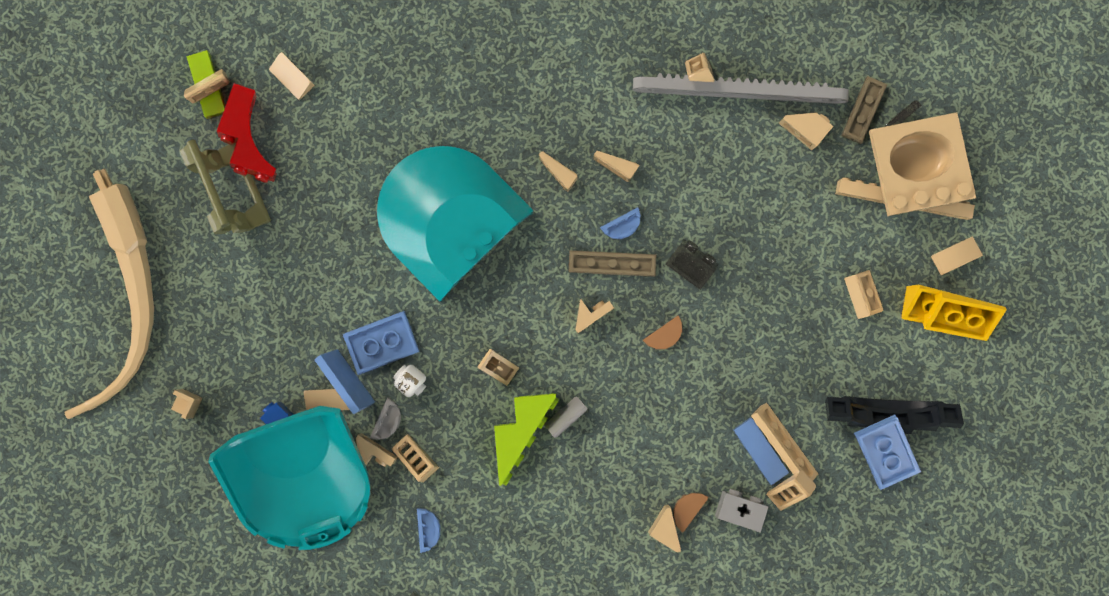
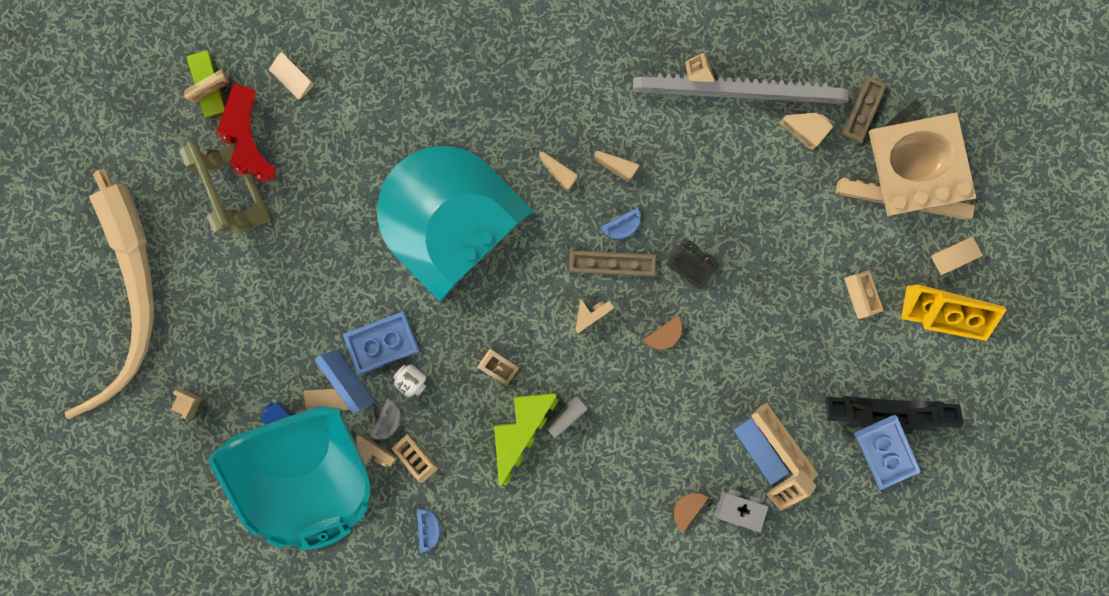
tan slope [648,505,681,552] -> none

